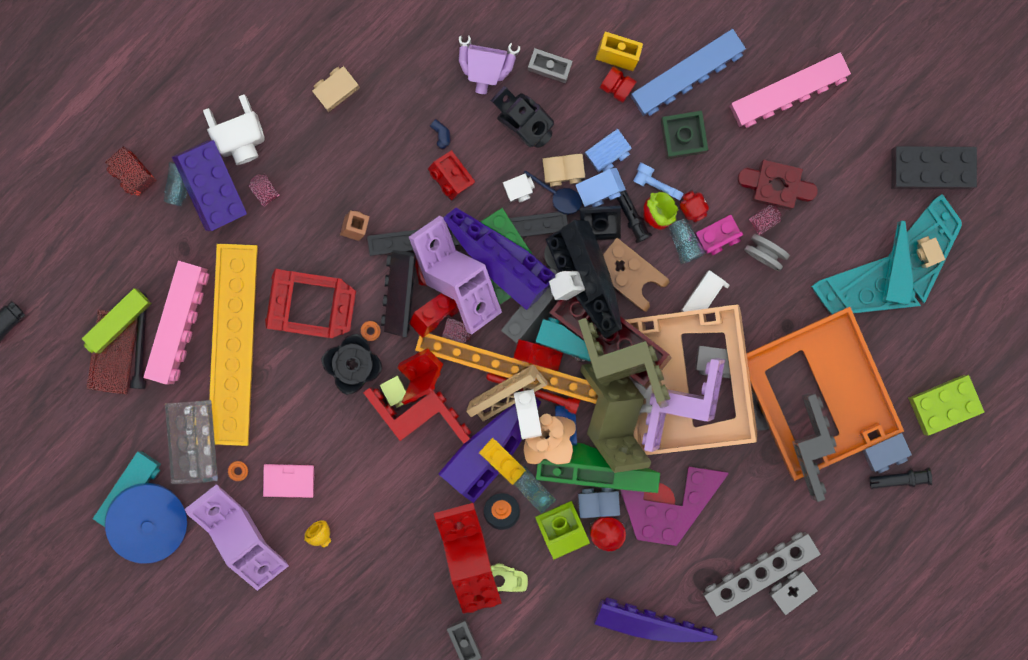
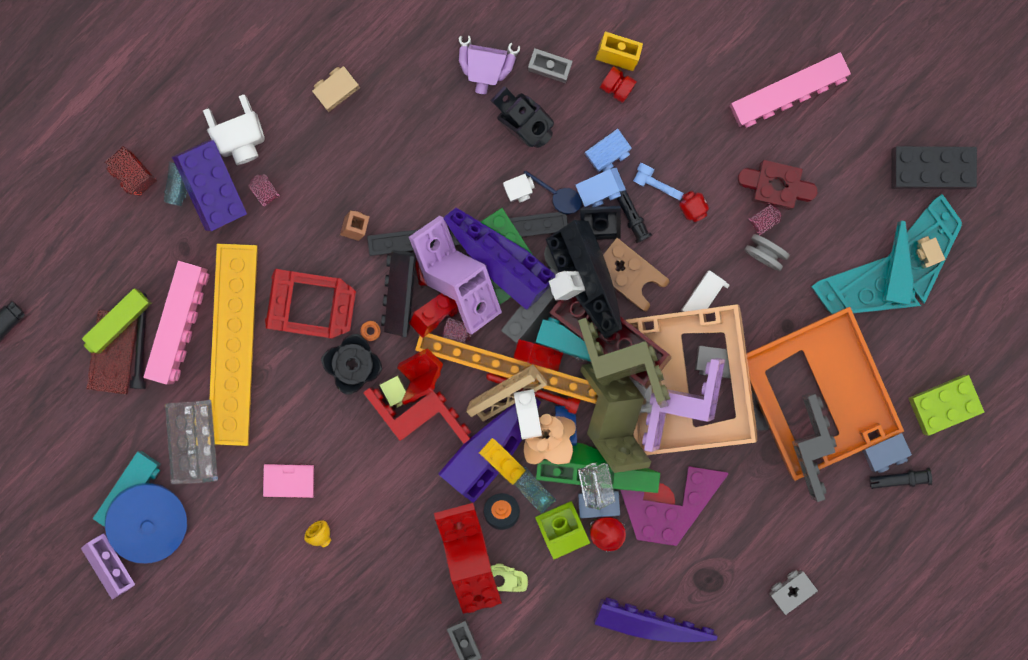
lavender bracket [185,484,289,591] -> none
orange plate [228,461,248,481] -> none
red bracket [428,150,475,200] -> none
dark blue arm [430,119,451,149] -> none
tan brick [543,154,585,187] -> none
medium blue brick [630,29,746,116] -> none
lime hair [643,192,678,230] -> none
dark green brick [660,111,708,159] -> none
clear light blue plant [669,218,706,265] -> none
dark pink bracket [695,215,743,256] -> none
light grey brick [702,532,821,617] -> none
none -> lavender brick [81,533,135,600]
none -> clear hinge [578,463,615,510]

